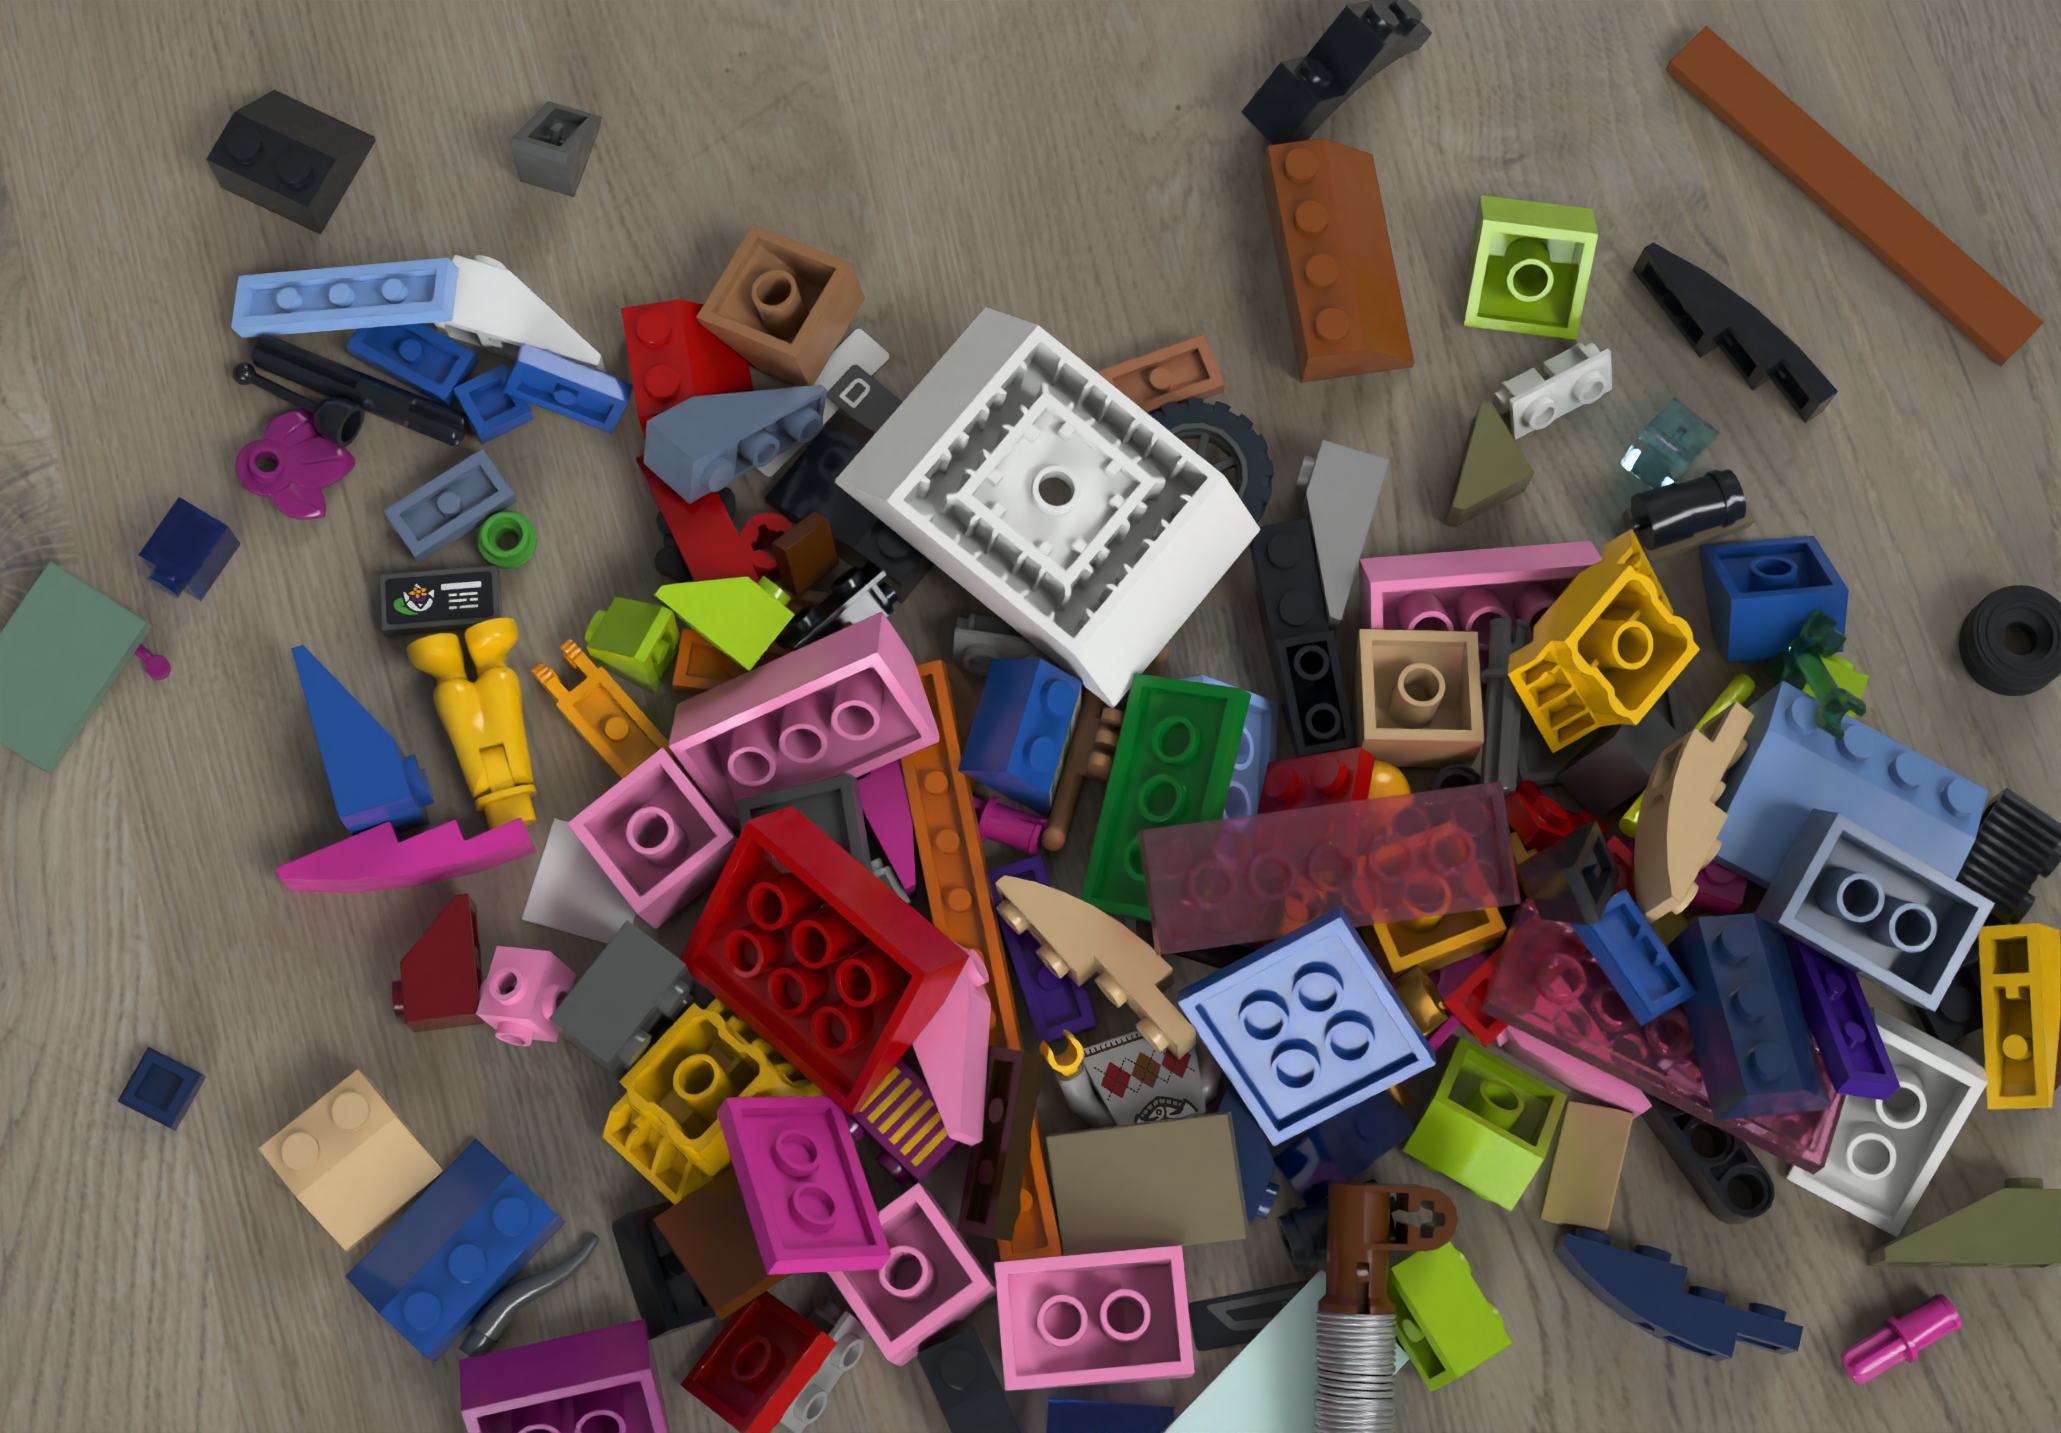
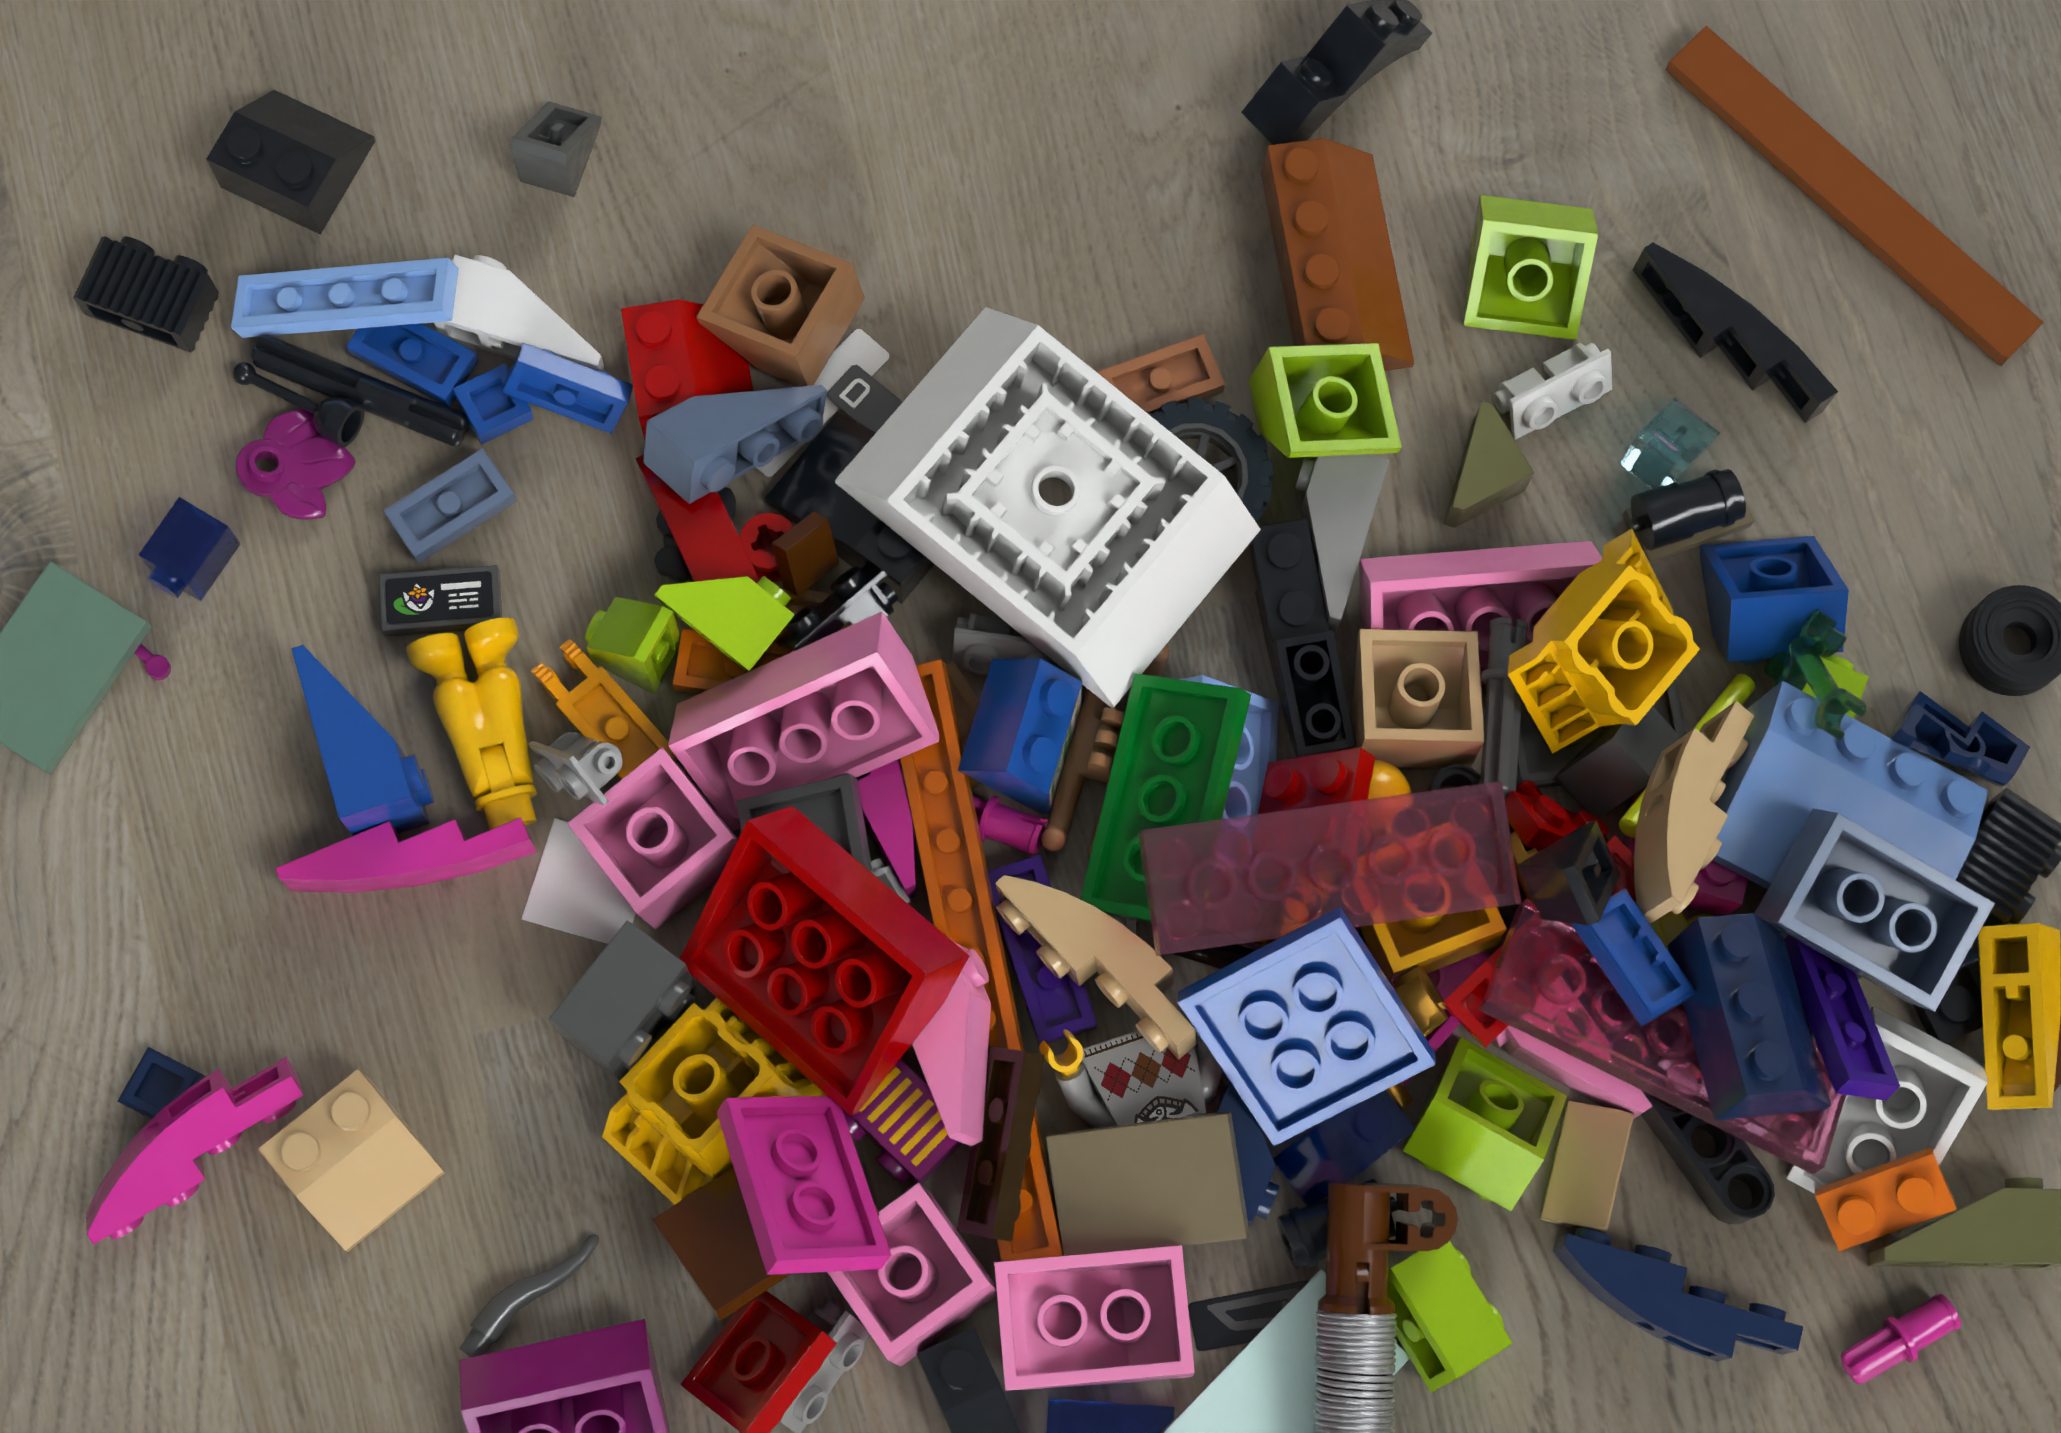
blue slope [345,1138,565,1361] -> none
dark red slope [392,893,487,1032] -> none
bright pink brick [476,946,577,1046] -> none
bright green plate [477,511,537,569] -> none
black slope [612,1201,717,1340] -> none
none -> black brick [73,236,219,353]
none -> dark pink slope [86,1057,304,1245]
none -> light grey hinge [528,732,623,805]
none -> lime slope [1248,343,1402,458]
none -> orange plate [1814,1147,1957,1251]
none -> dark blue slope [1891,691,2030,788]

